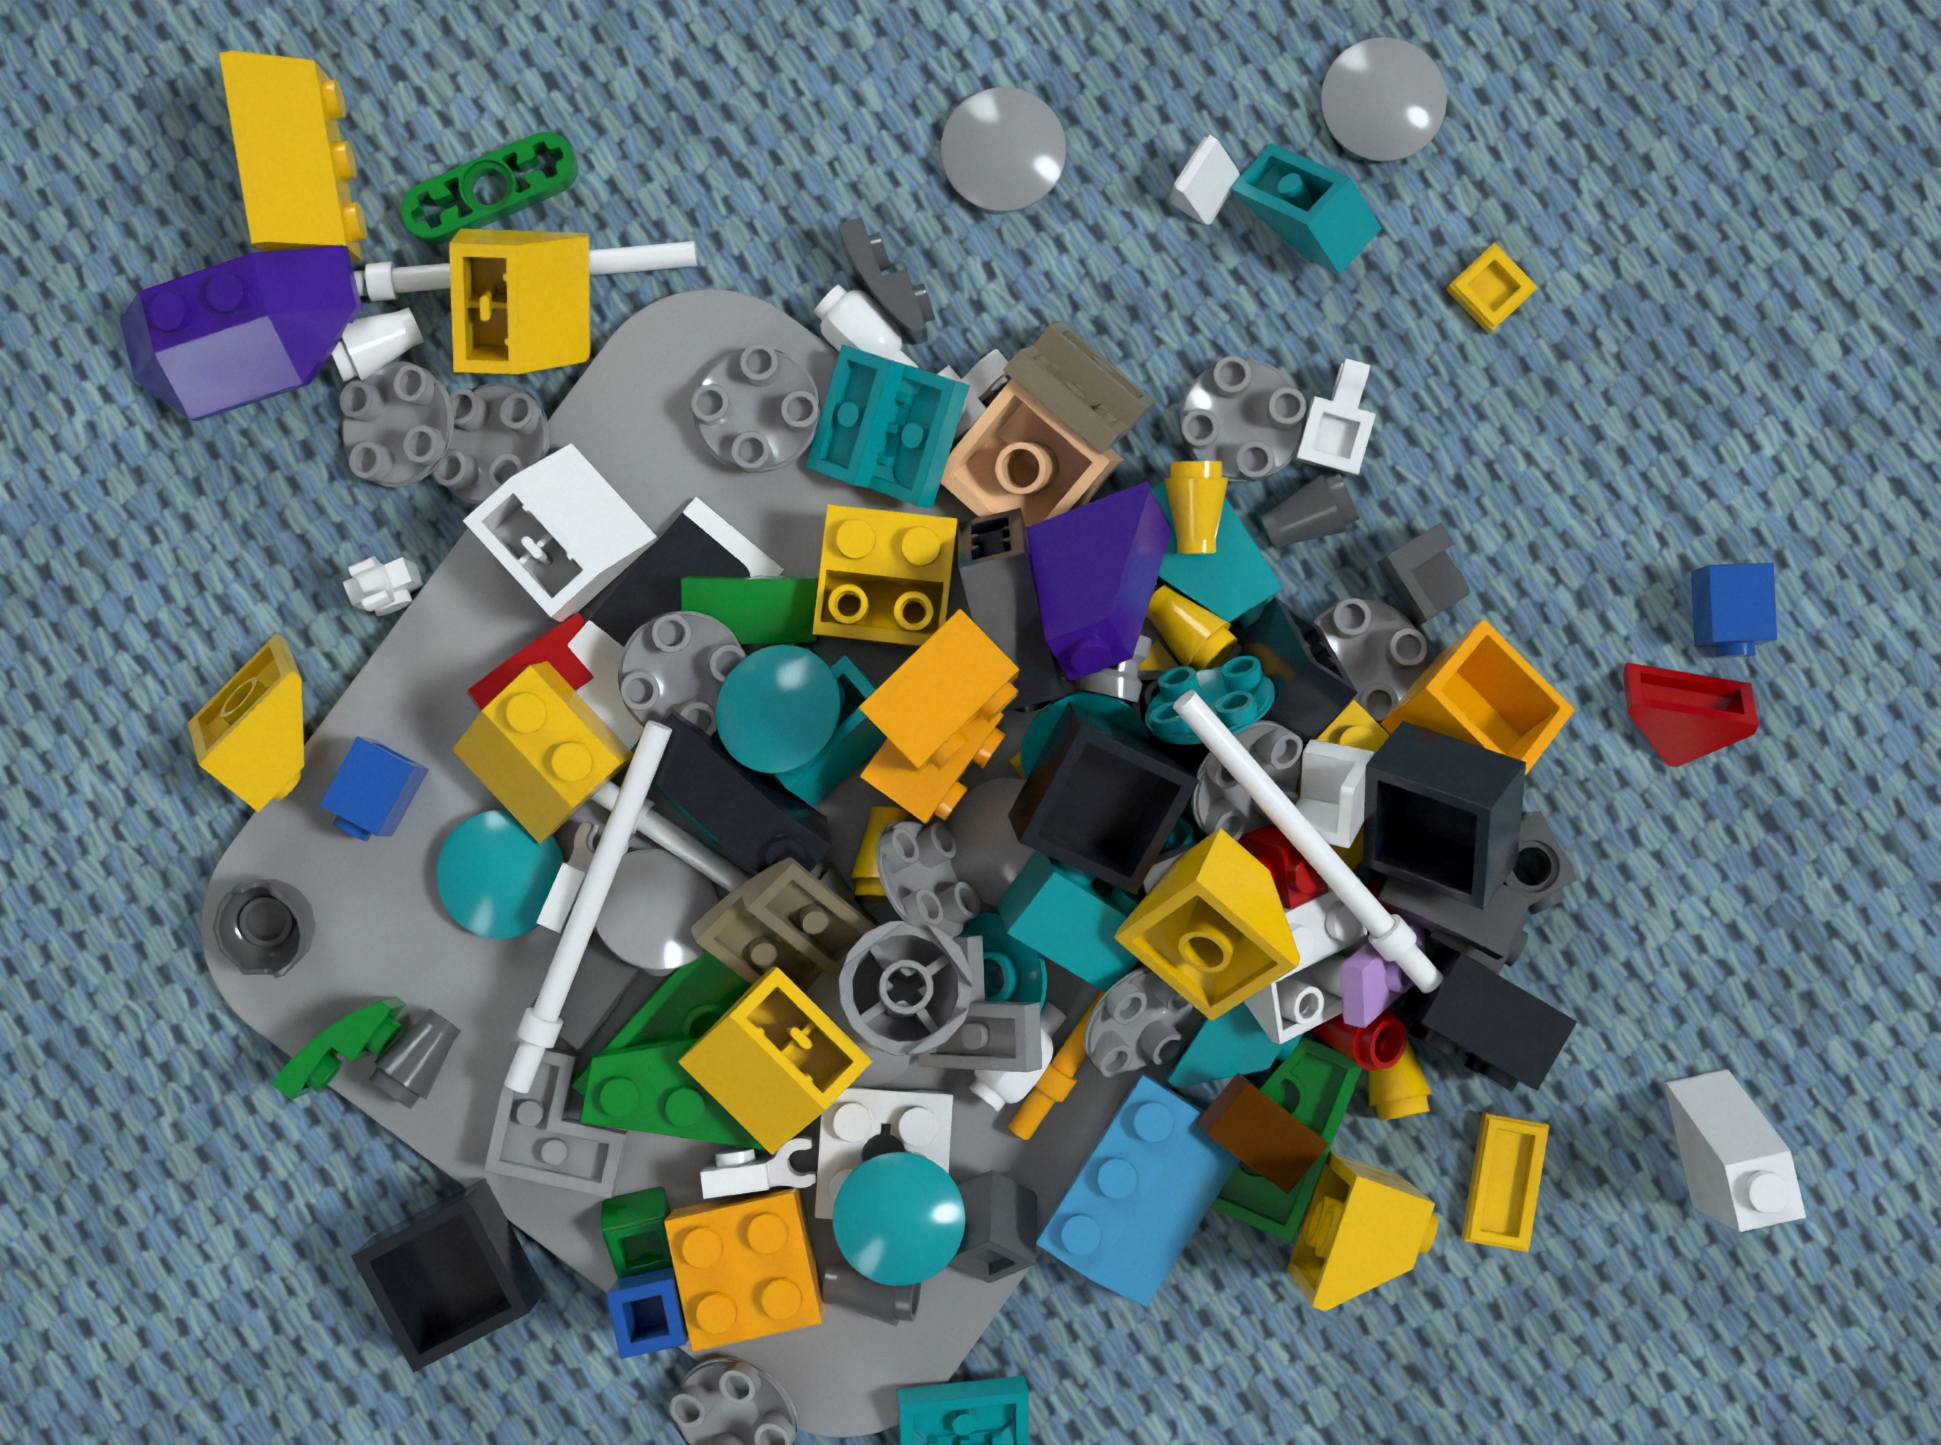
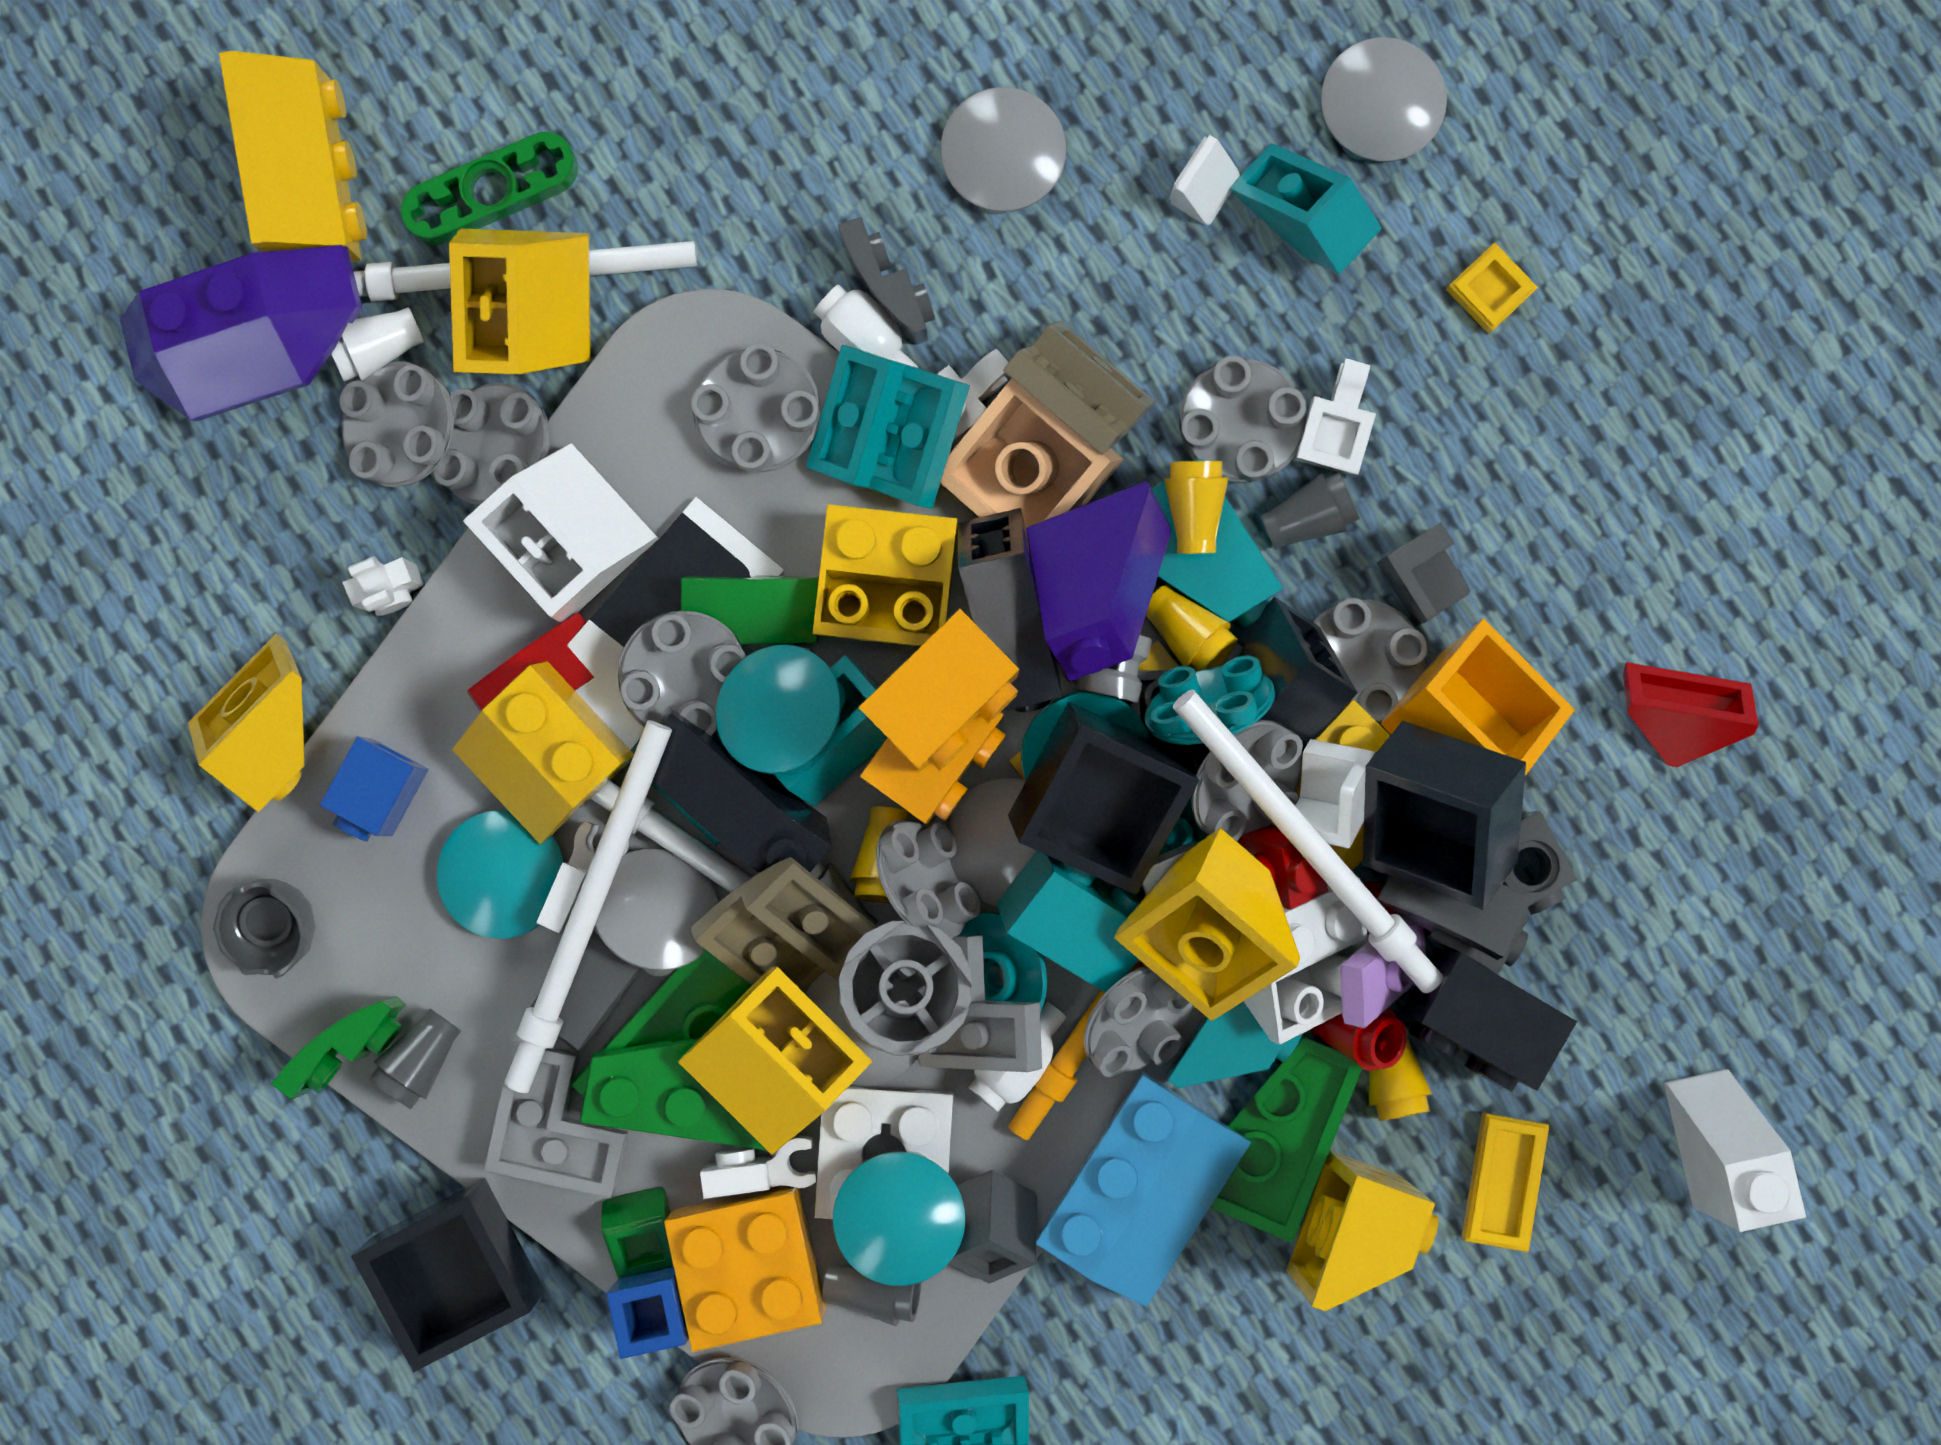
reddish brown tile [1196,1073,1329,1195] -> none
blue brick [1691,563,1777,658] -> none

